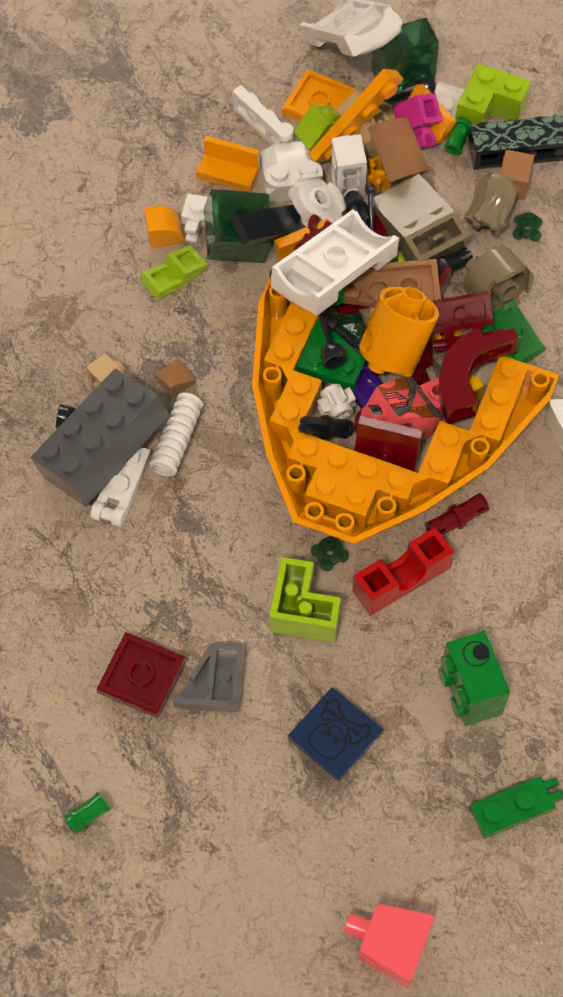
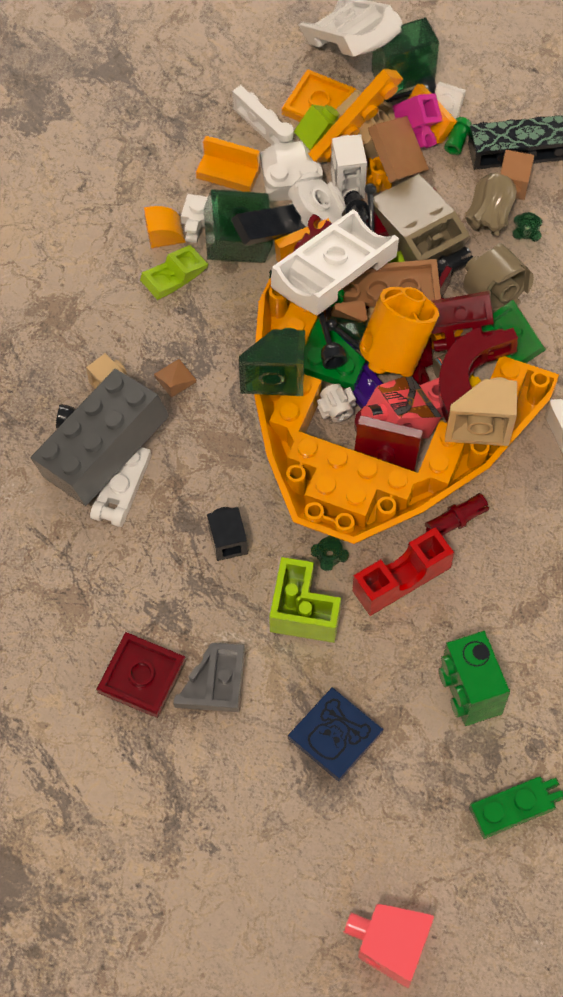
green pin [63,792,110,834] -> none
white piece [150,393,204,477] -> none
black axle [298,415,353,440] -> none
lime brick [455,63,531,124] -> none
none -> black brick [207,507,248,561]
none -> clear green slope [239,328,305,396]
none -> medium nougat slope [331,300,368,322]
none -> tan slope [445,377,517,446]

